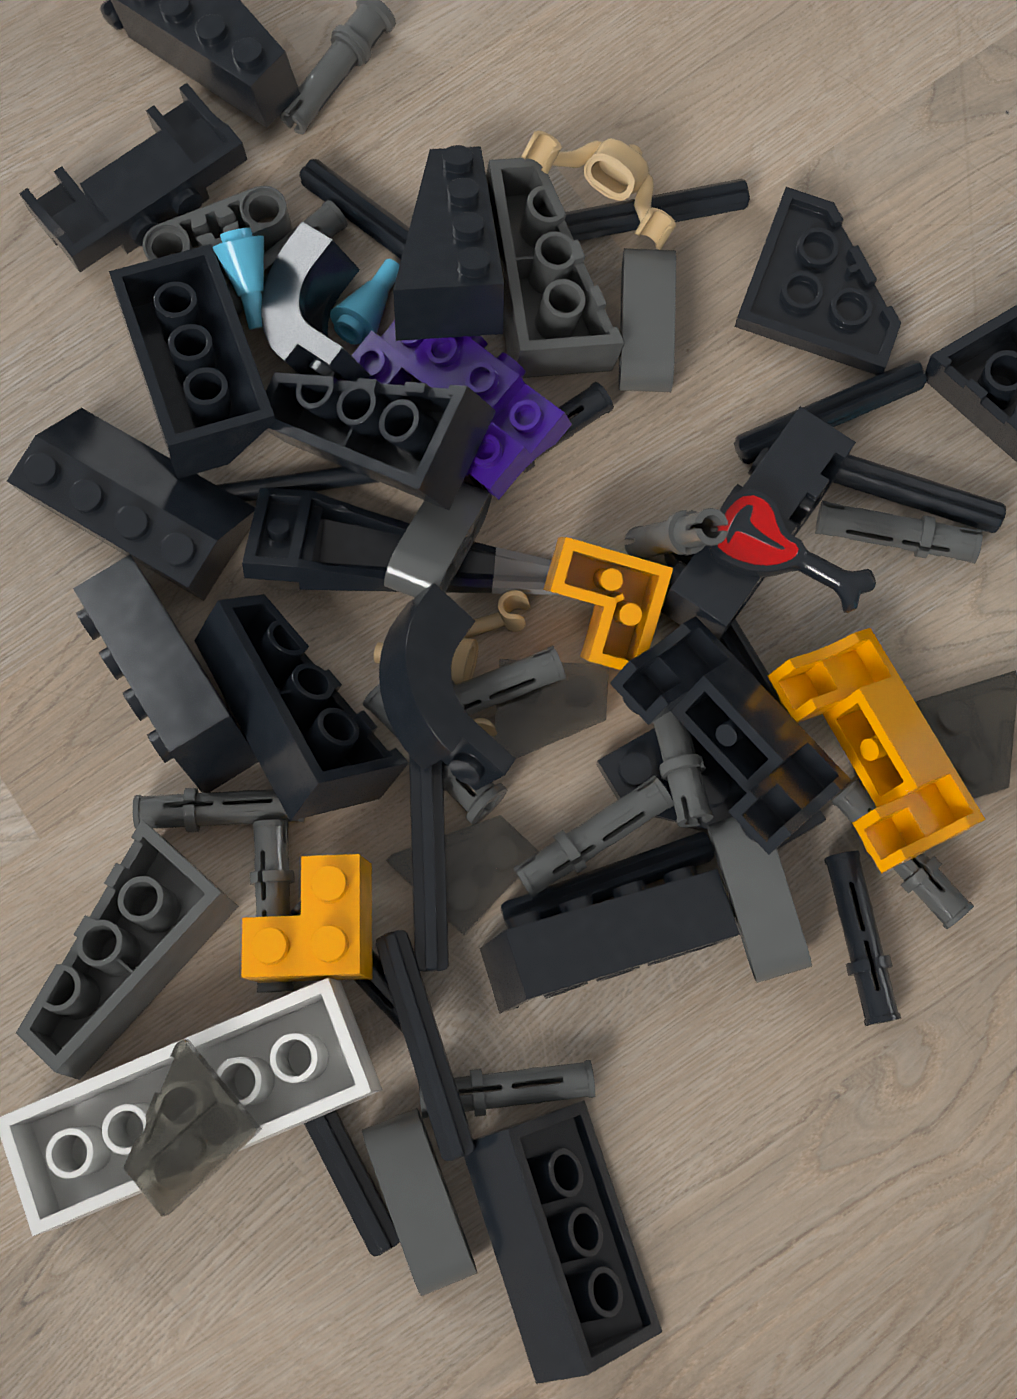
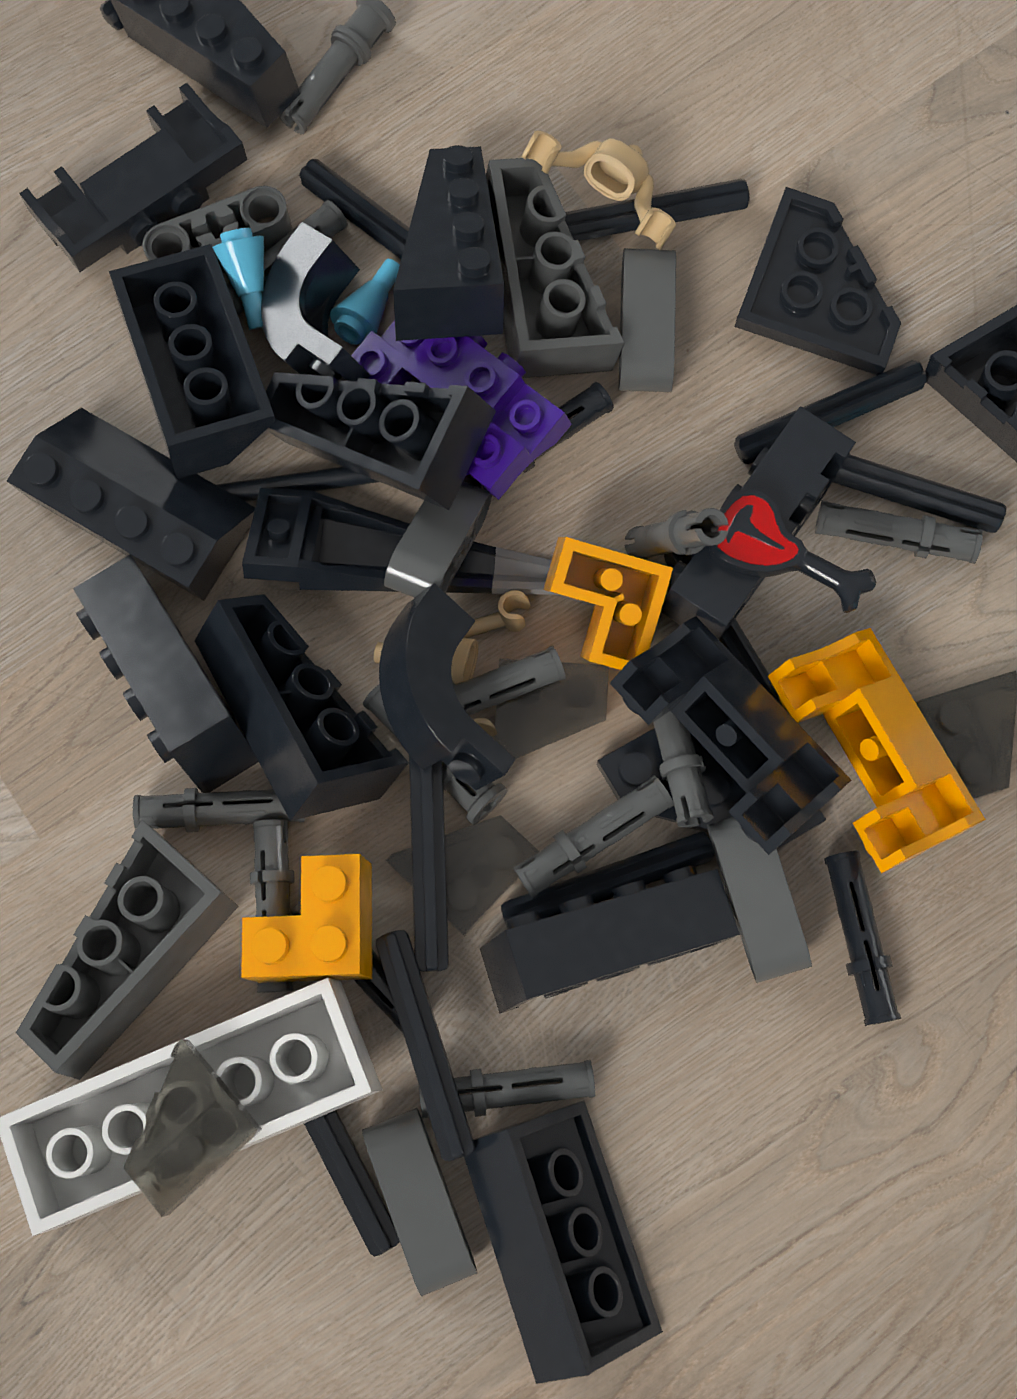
dark grey pin [831,779,974,930] -> none

